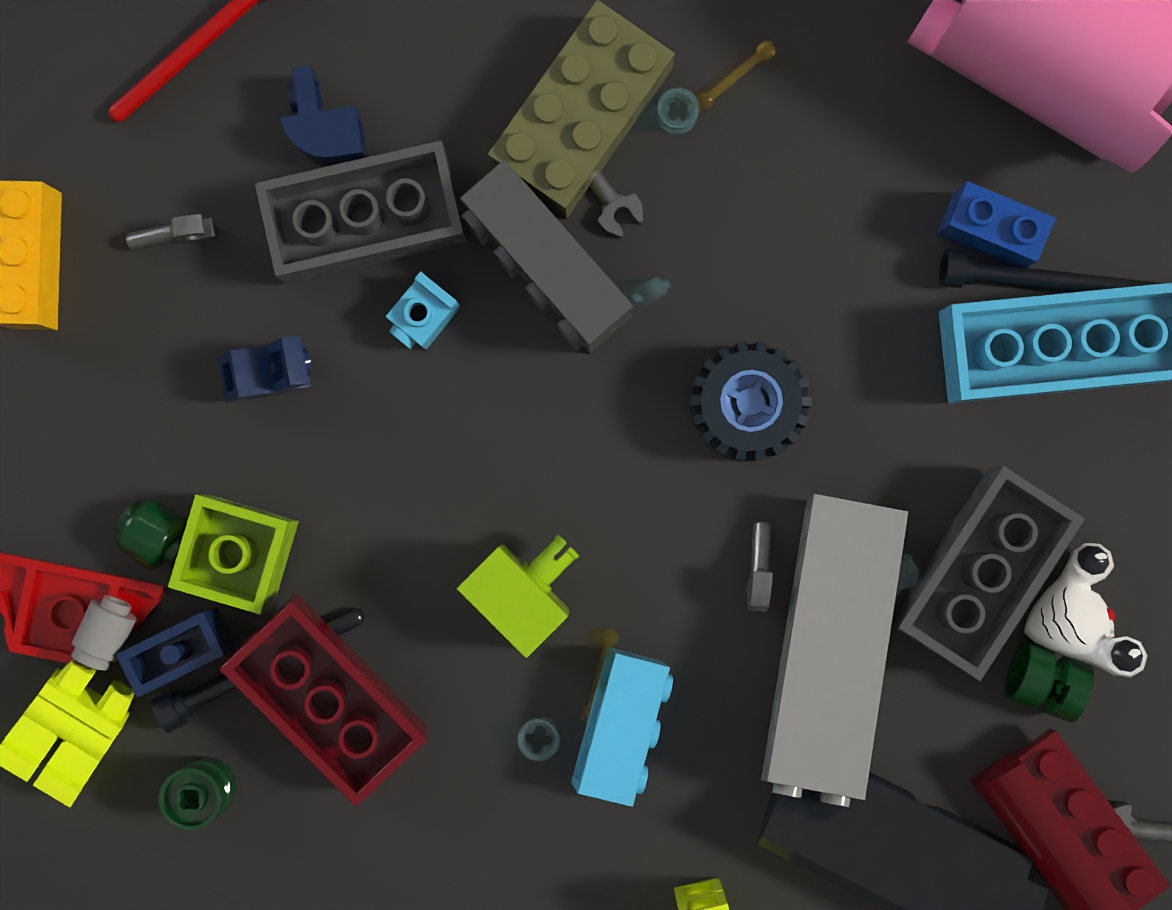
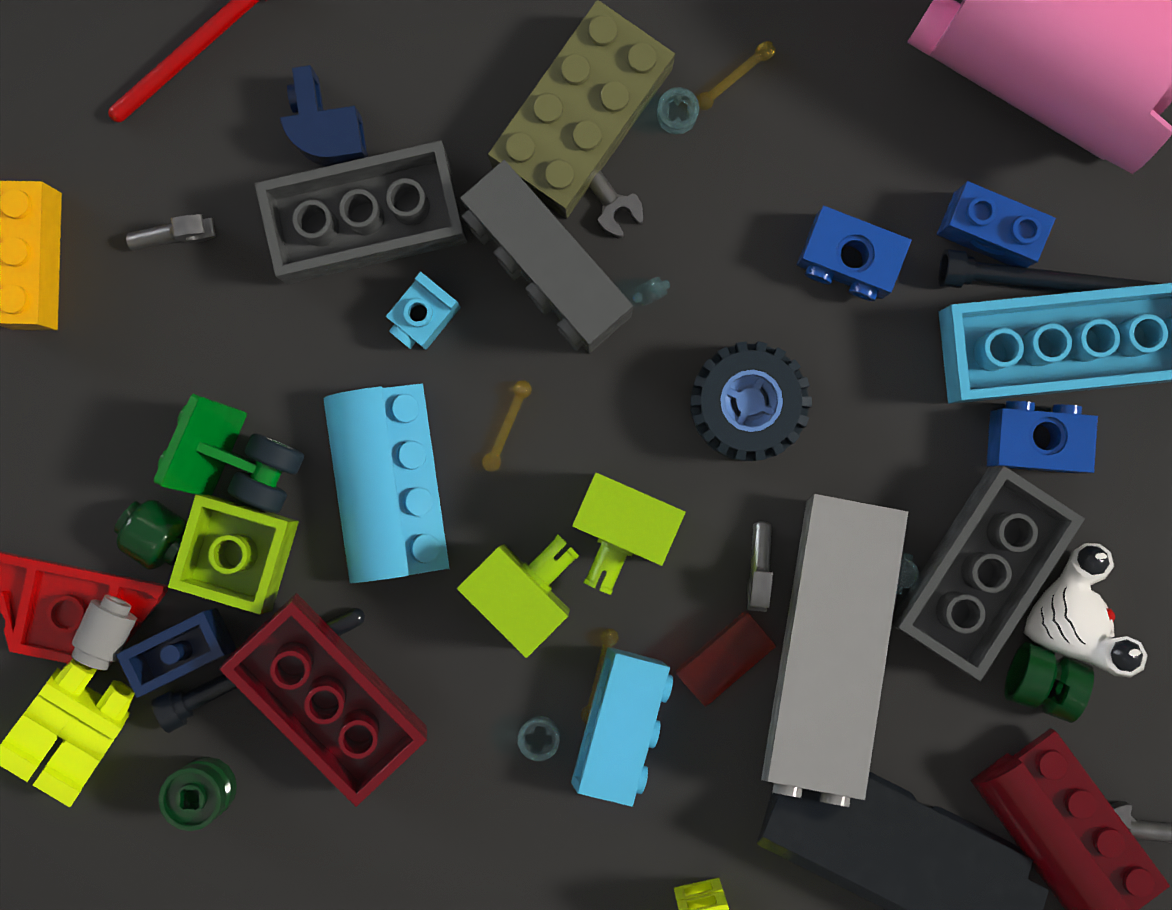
dark blue brick [217,335,311,403] -> none
none -> green plate [154,394,304,513]
none -> medium azure brick [323,383,450,583]
none -> clear yellow hinge [482,380,532,472]
none -> lime brick [572,473,686,595]
none -> clear red slope [675,610,776,707]
none -> blue brick [796,205,912,301]
none -> blue brick [986,401,1098,474]

